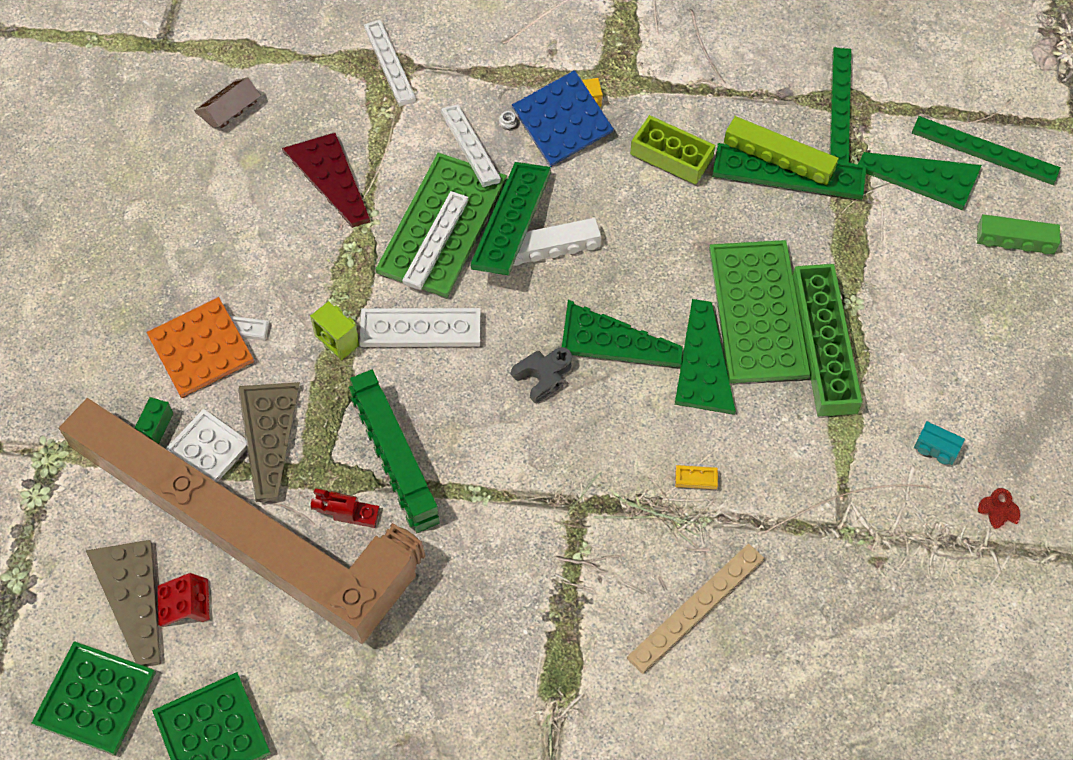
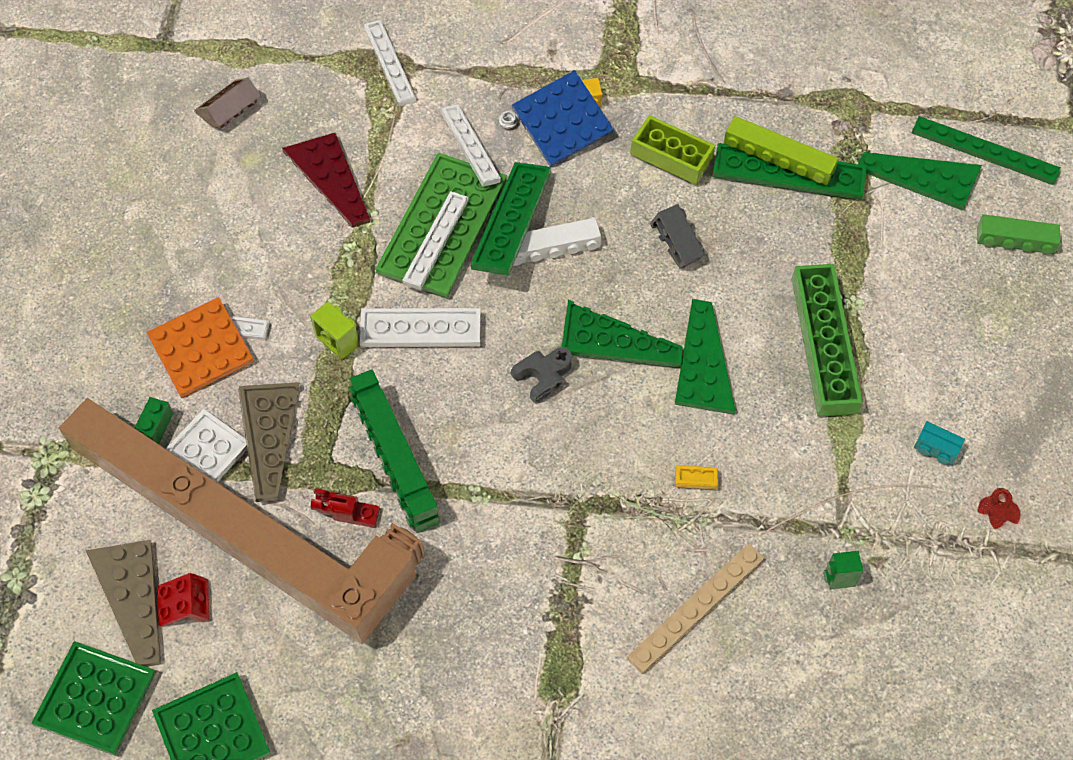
bright green plate [709,240,810,383] -> none
green plate [829,47,851,163] -> none
none -> dark grey wedge [650,204,705,269]
none -> green brick [823,550,864,590]

